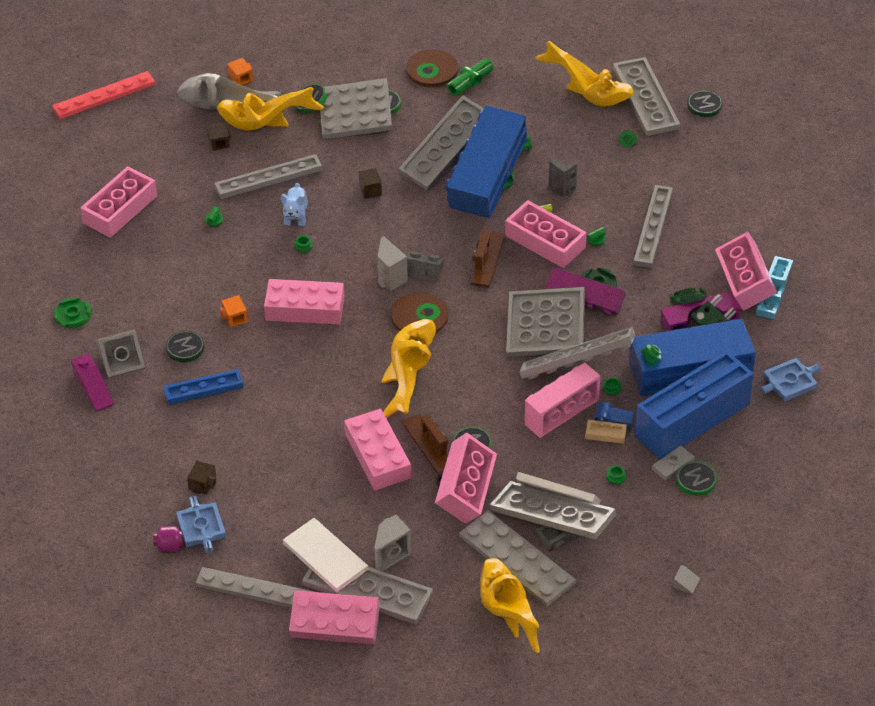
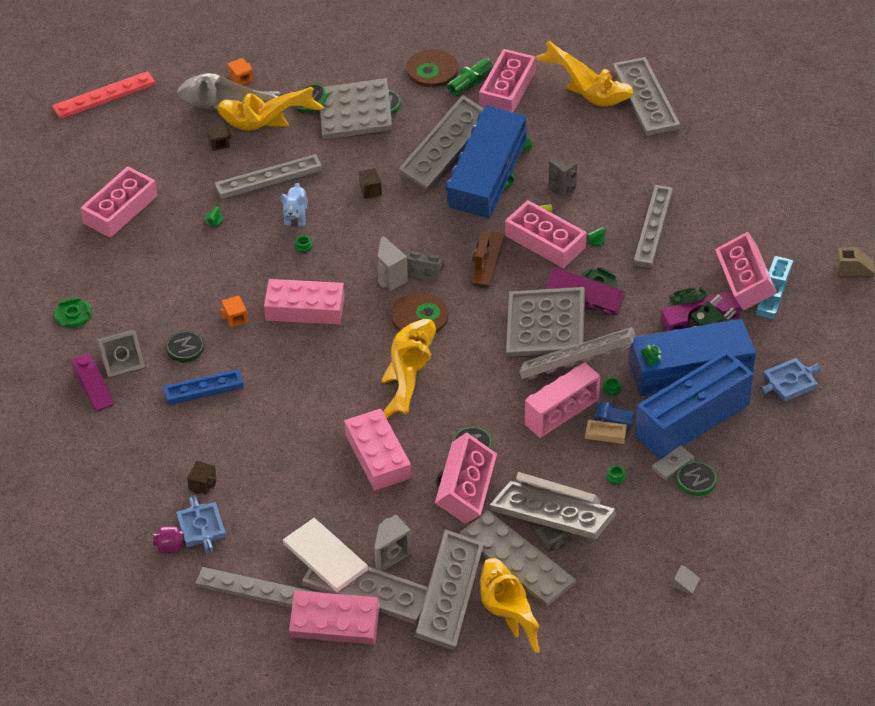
reddish brown bracket [402,414,449,474] -> none
green plate [619,130,638,148] -> none
tile [687,90,722,117] -> none
none -> light grey plate [414,529,484,651]
none -> bright pink brick [479,49,536,112]
none -> dark tan slope [836,247,875,277]

